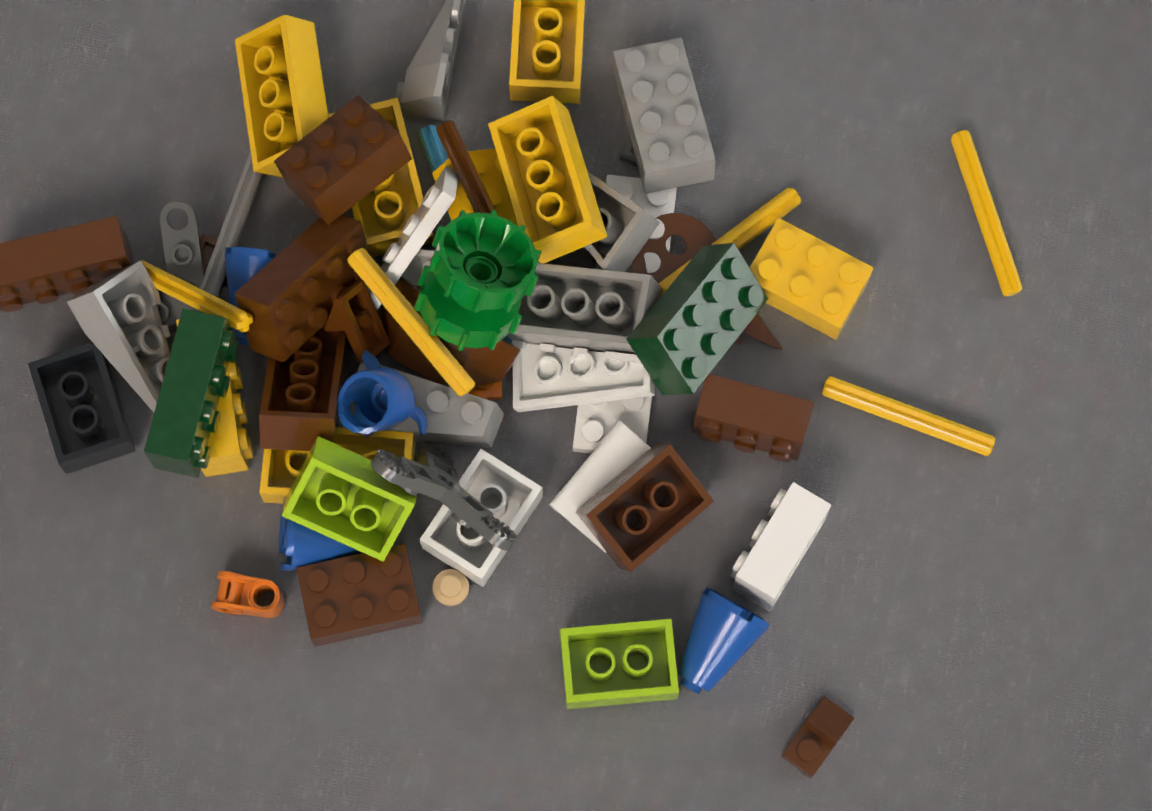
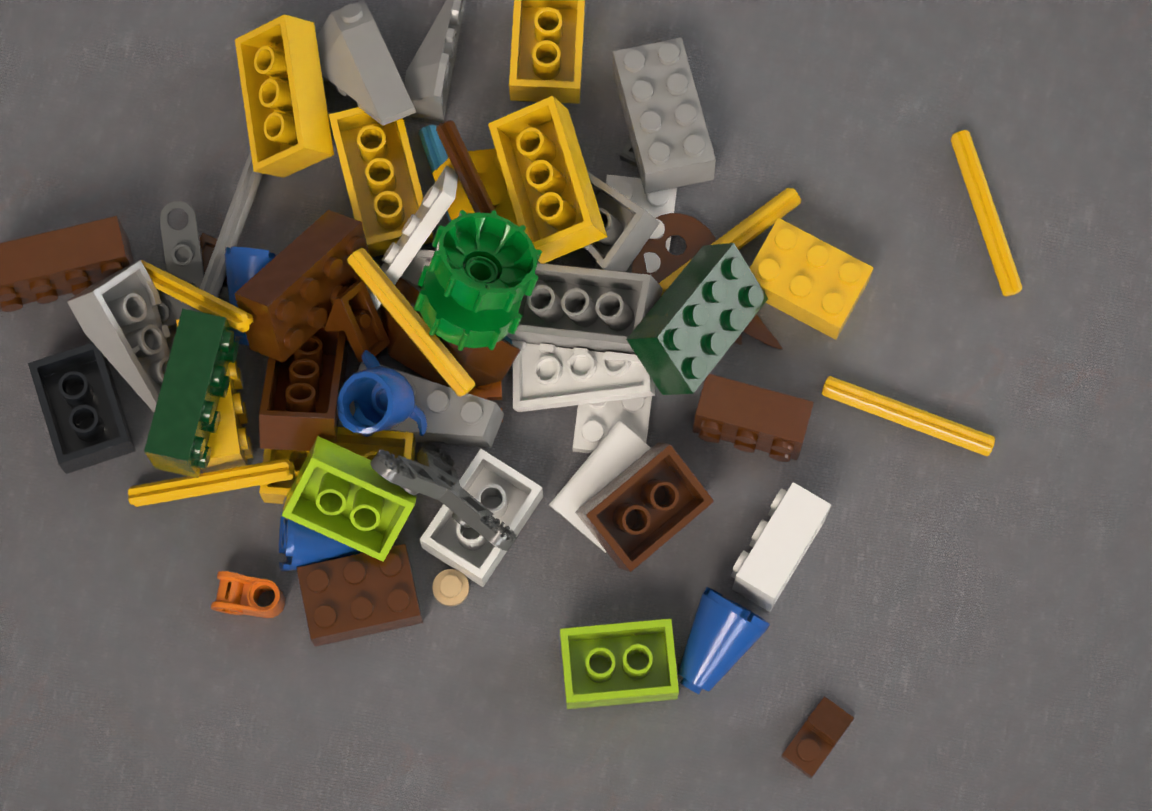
reddish brown brick [274,95,412,226] -> none
none -> yellow axle [128,458,295,507]
none -> light grey wedge [316,0,416,126]

